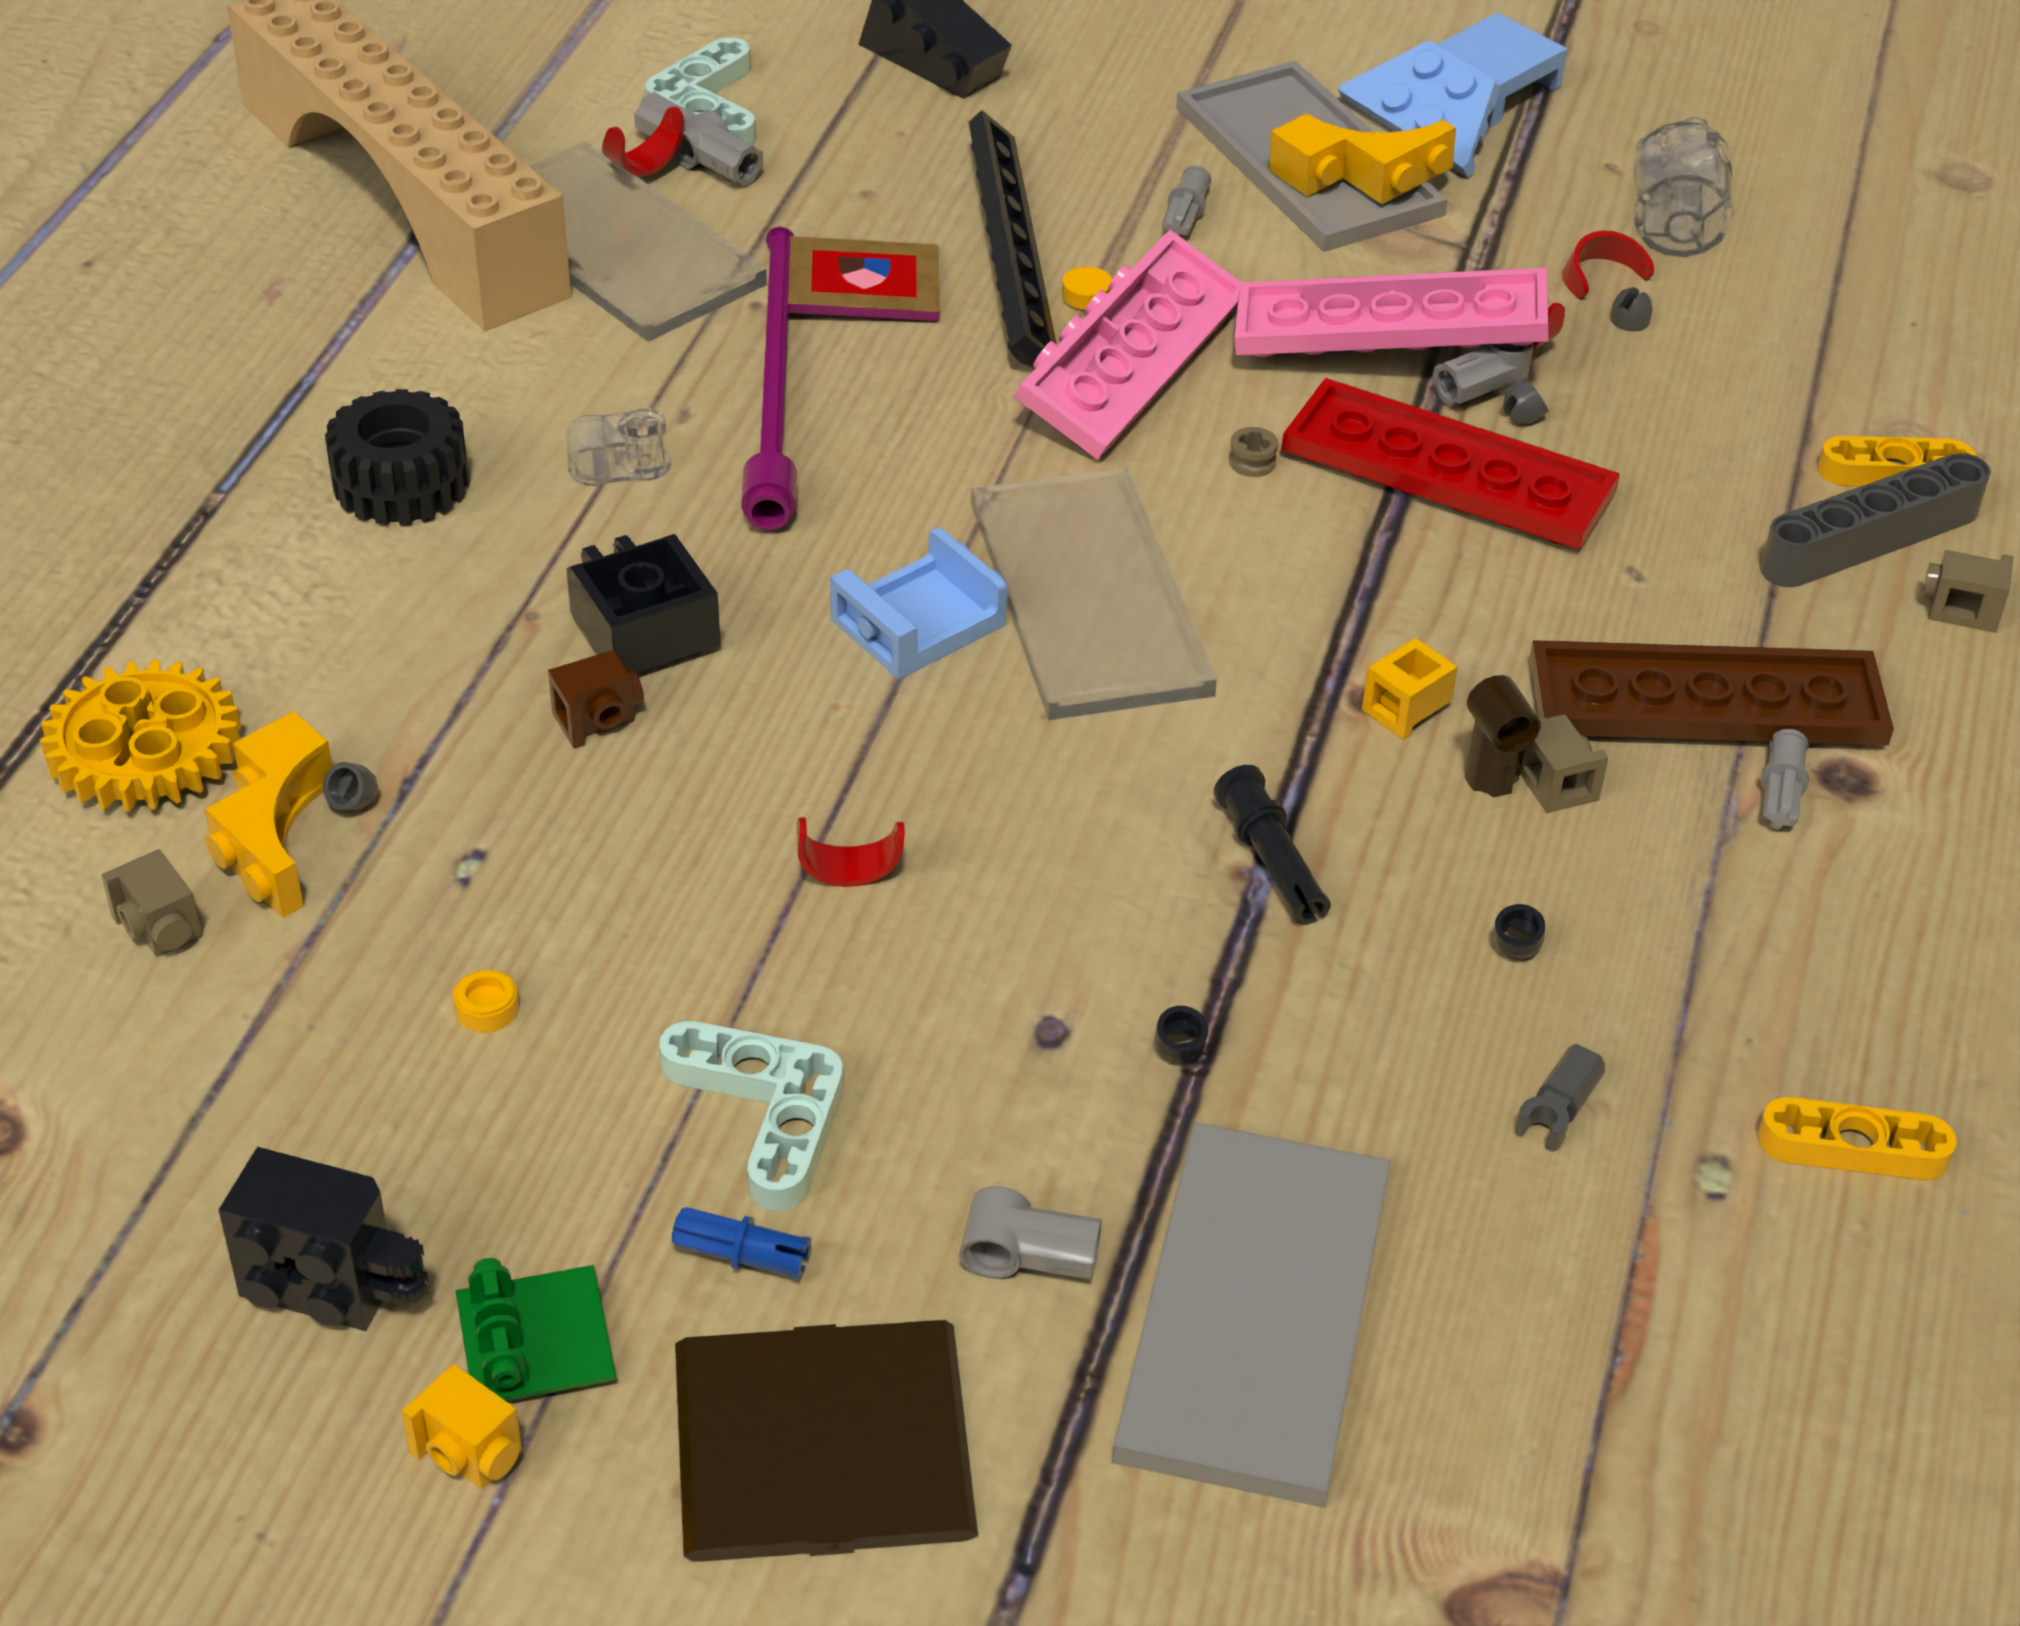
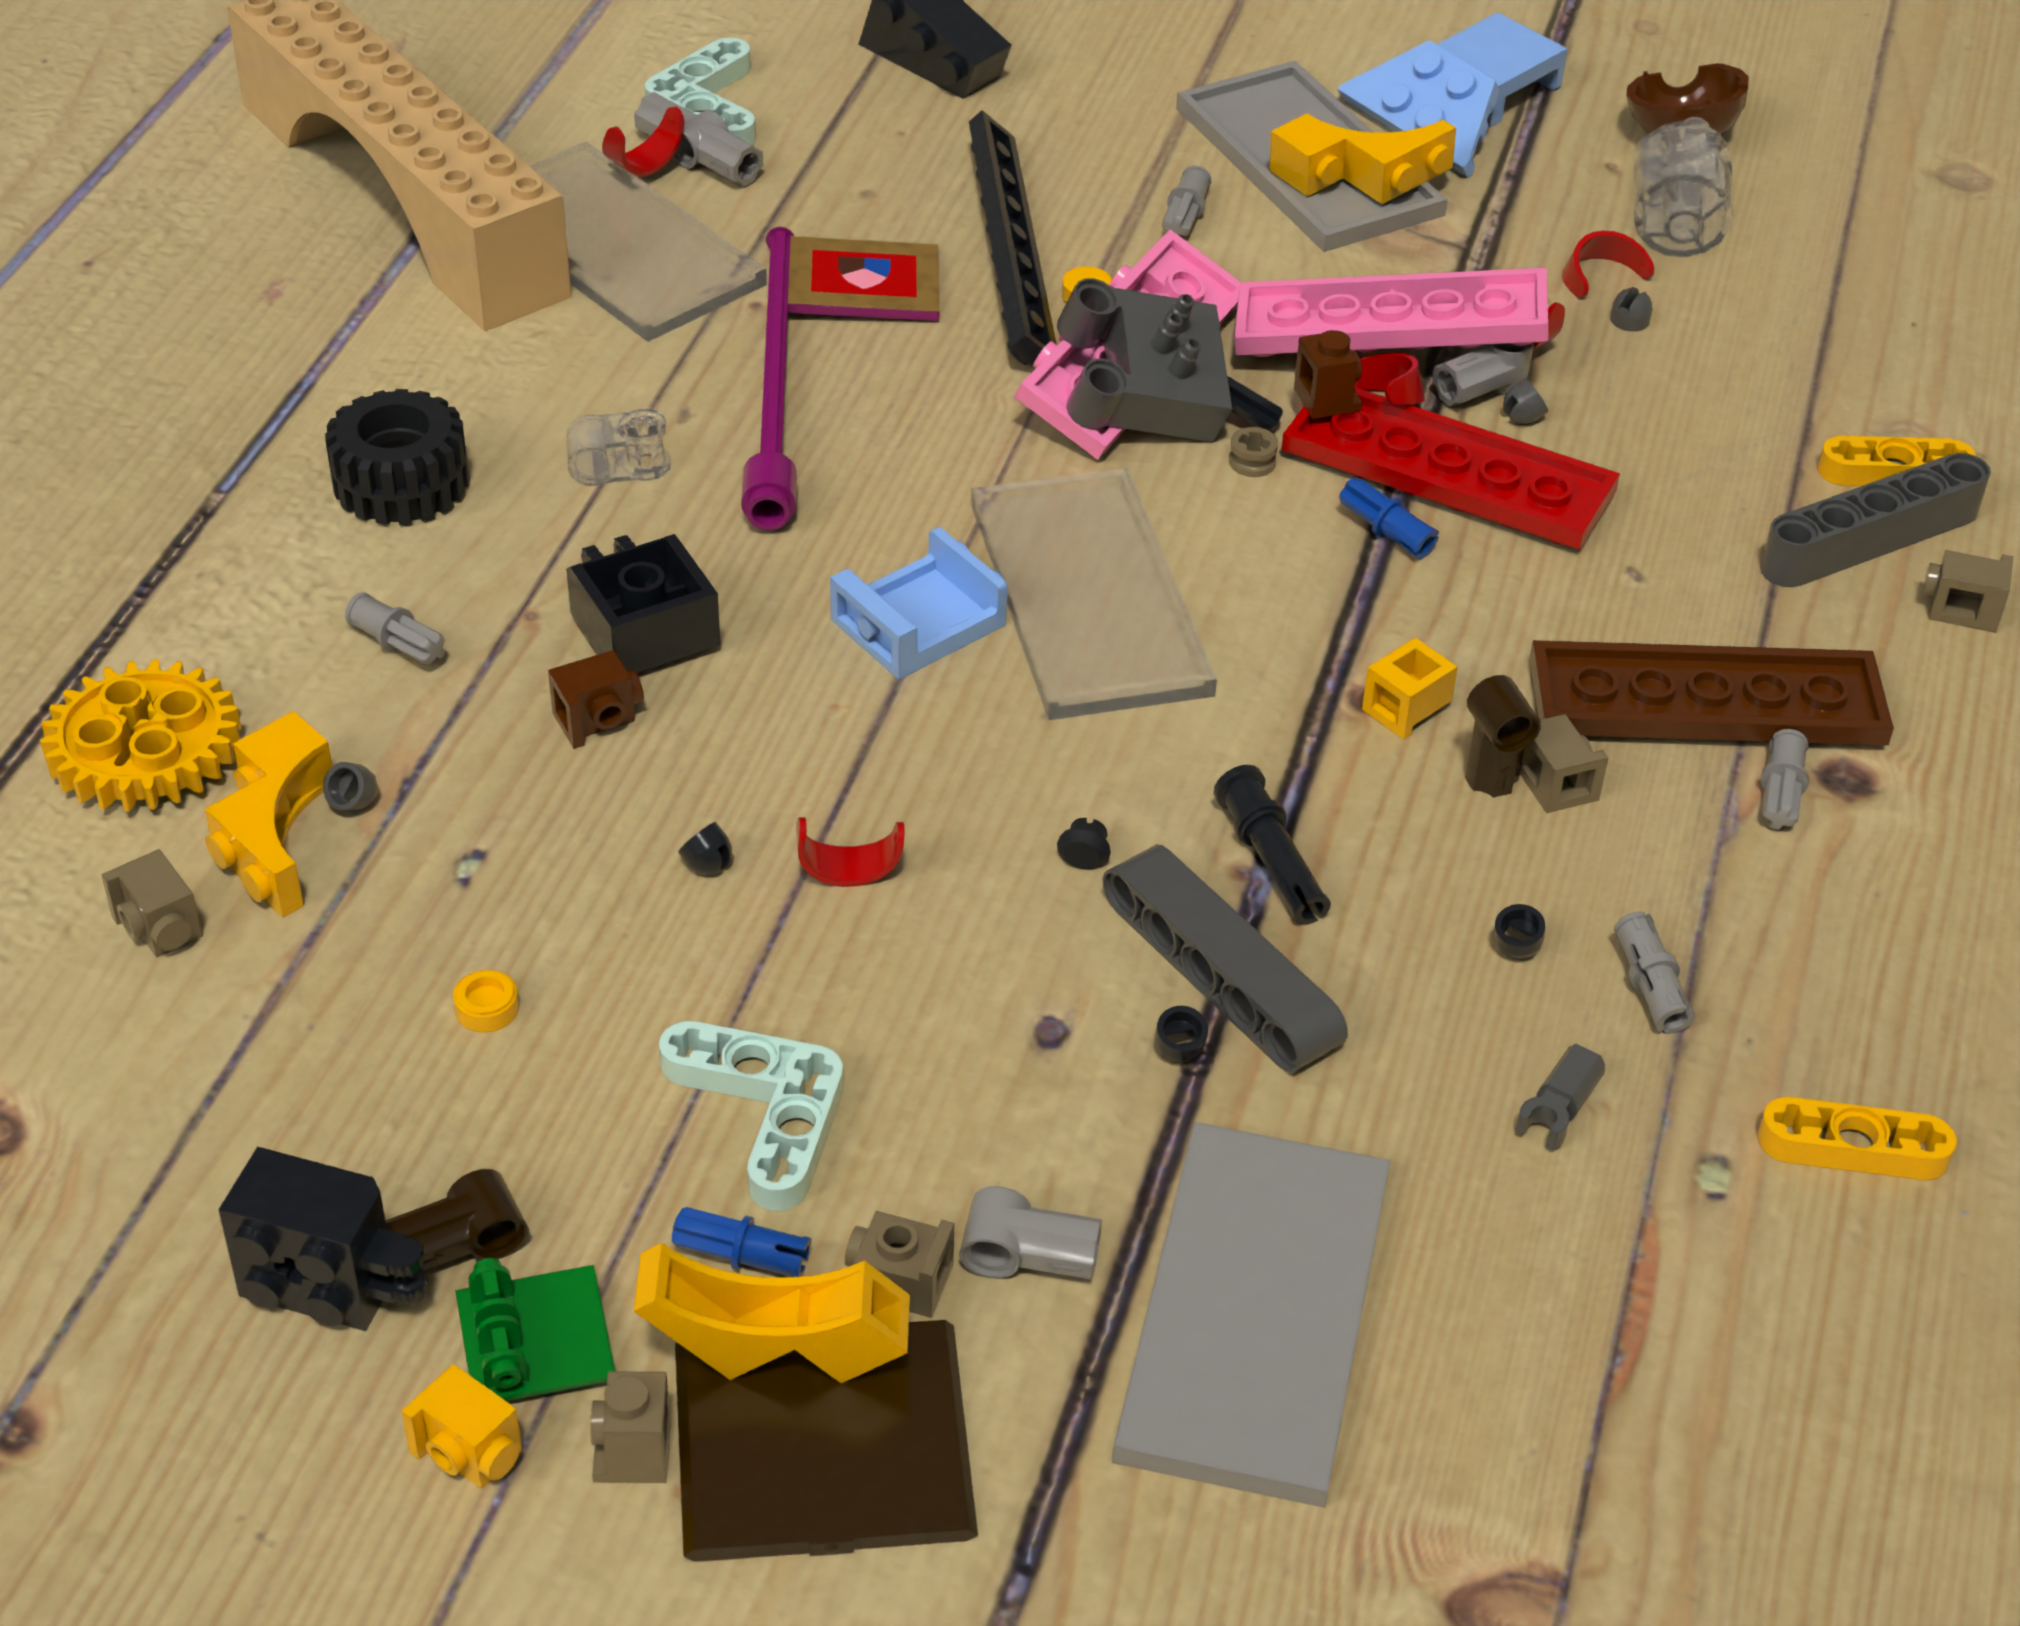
none -> light grey axle [345,592,445,665]
none -> dark brown piece [386,1169,529,1271]
none -> dark tan brick [591,1371,671,1483]
none -> yellow arch [633,1242,910,1383]
none -> black hinge [678,822,732,876]
none -> dark tan brick [845,1211,955,1318]
none -> dark grey piece [1057,278,1283,442]
none -> black piece [1057,818,1111,869]
none -> dark grey beam [1102,844,1348,1073]
none -> reddish brown brick [1294,330,1362,419]
none -> blue axle [1339,478,1439,560]
none -> red helmet [1355,353,1425,405]
none -> light grey pin [1614,911,1696,1034]
none -> reddish brown cylinder [1626,63,1749,147]

